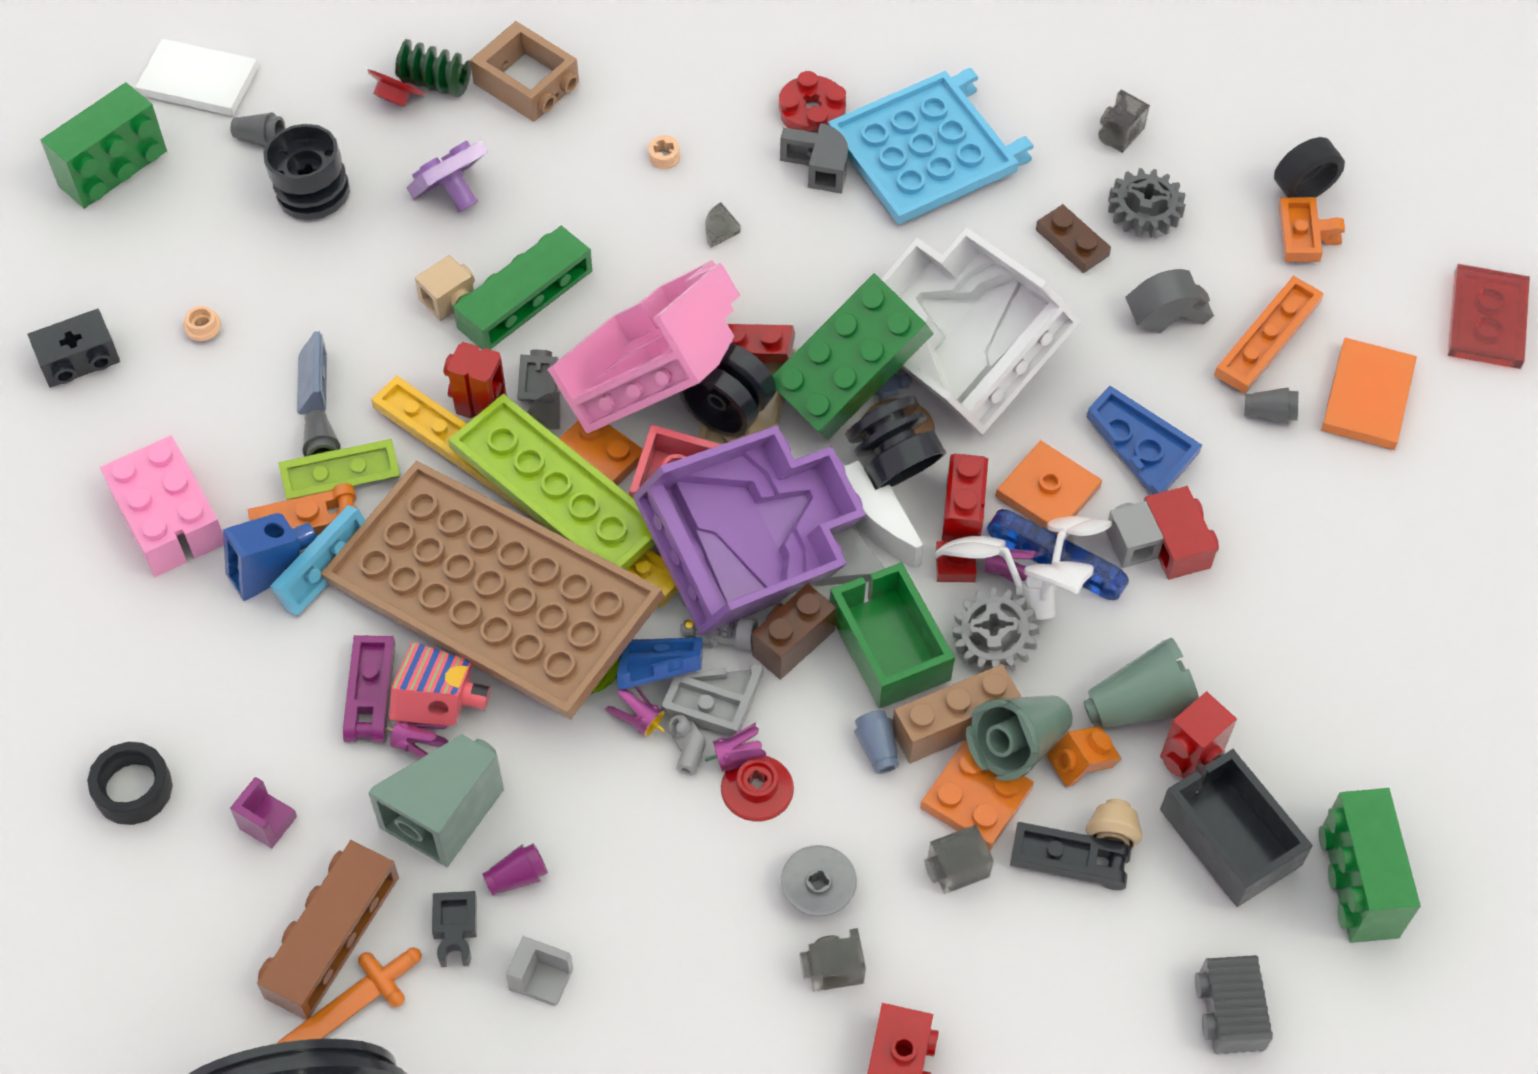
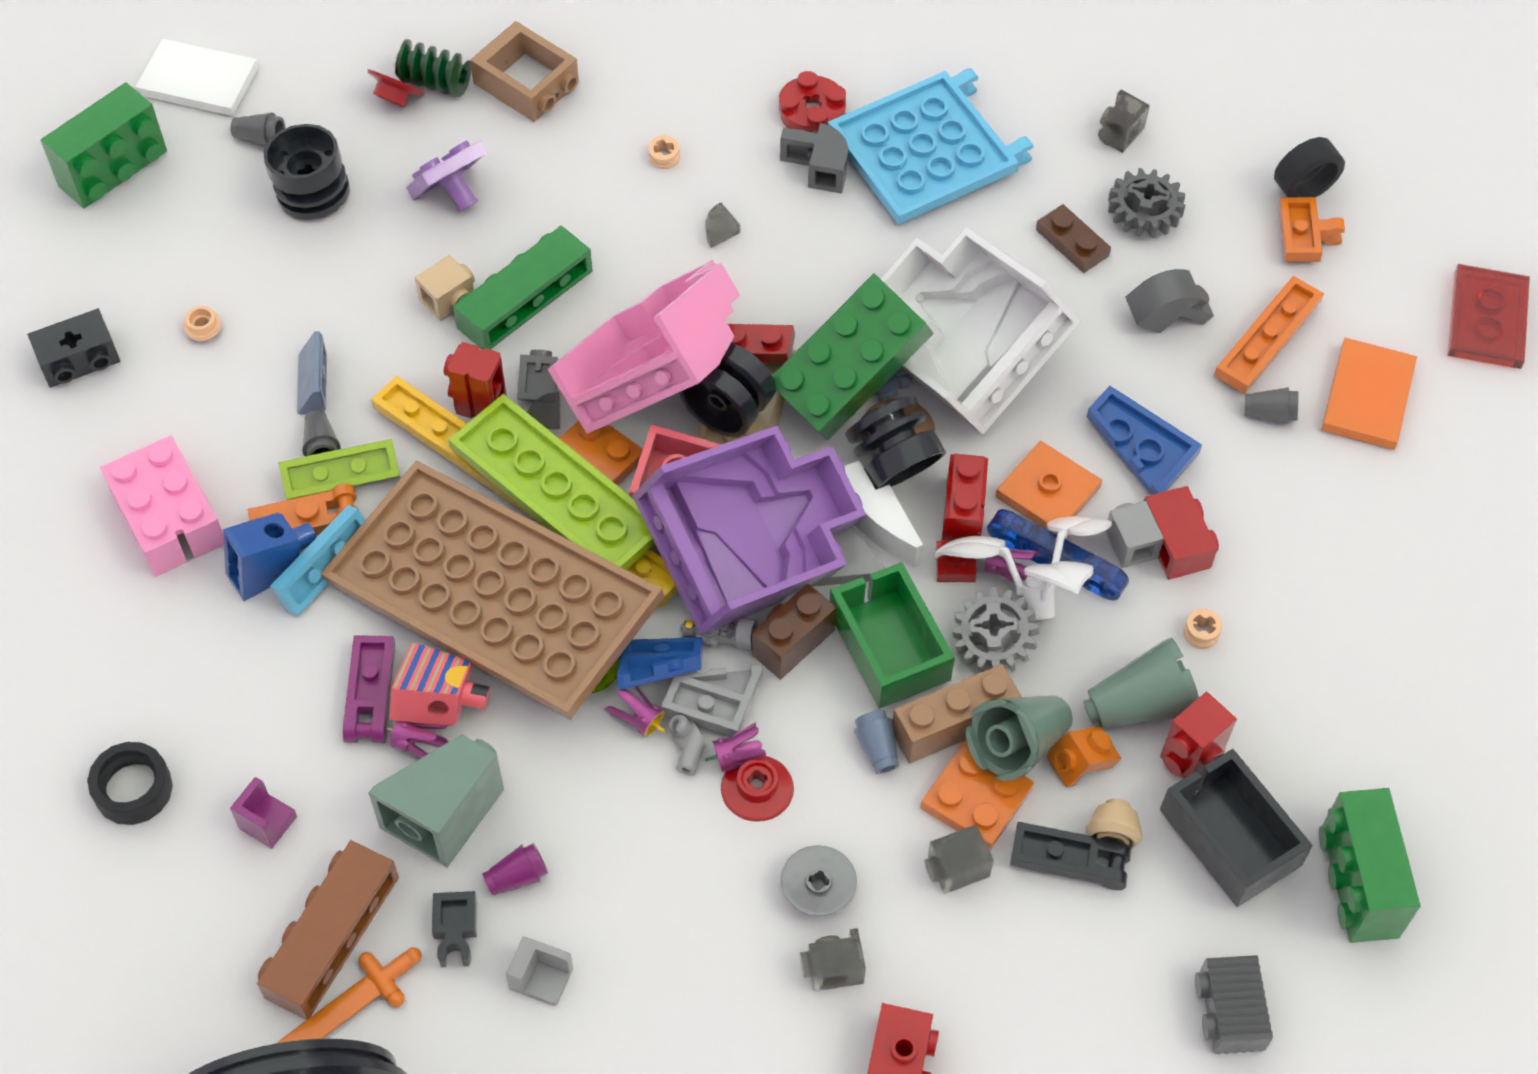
none -> light nougat bush [1184,609,1222,649]

